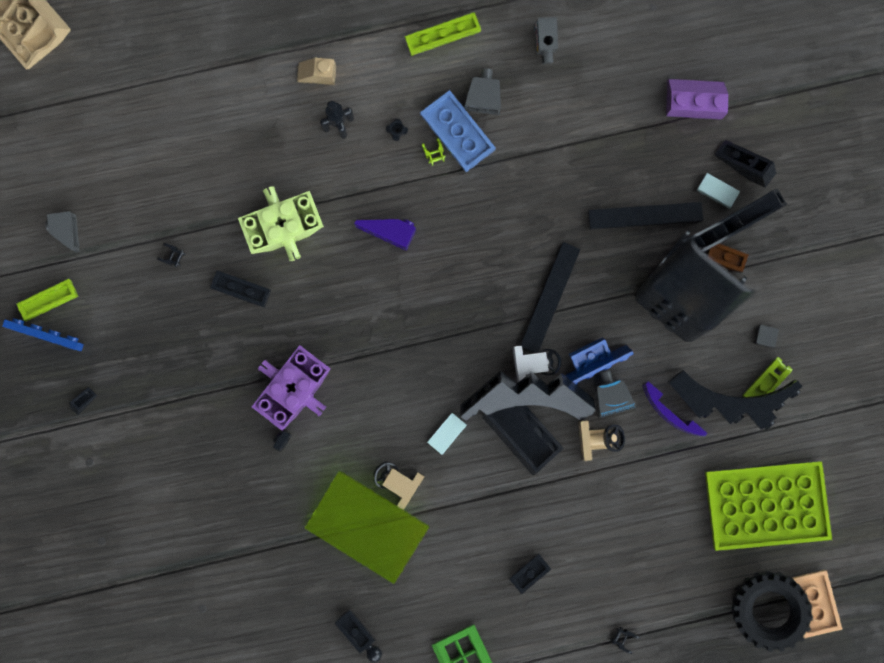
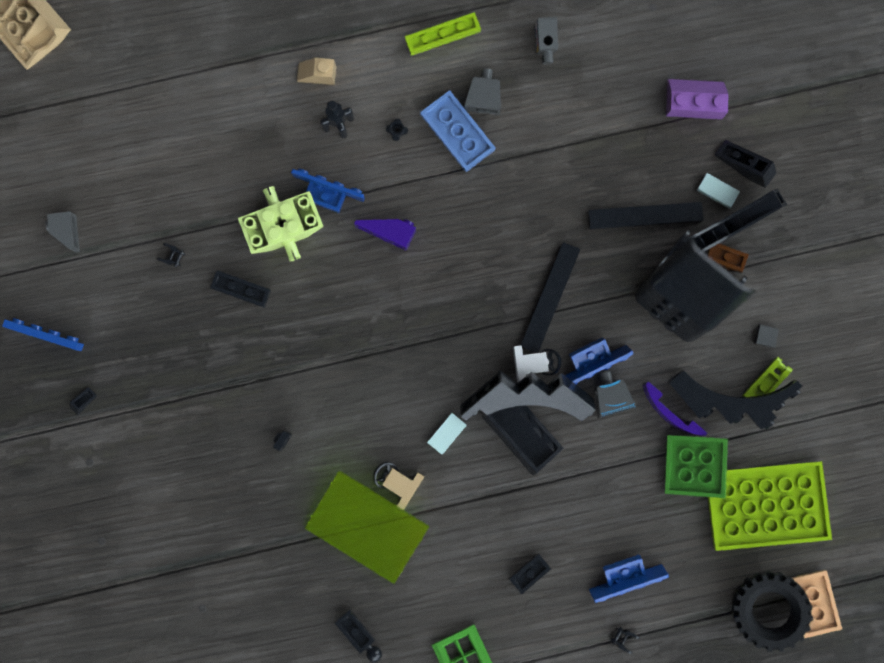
lime plate [16,279,79,321] -> none
medium lavender slope [252,345,330,431] -> none
lime piece [422,138,446,166] -> none
tan piece [578,421,625,461] -> none
none -> blue bracket [291,168,365,213]
none -> blue bracket [589,554,669,603]
none -> bright green plate [665,435,728,498]

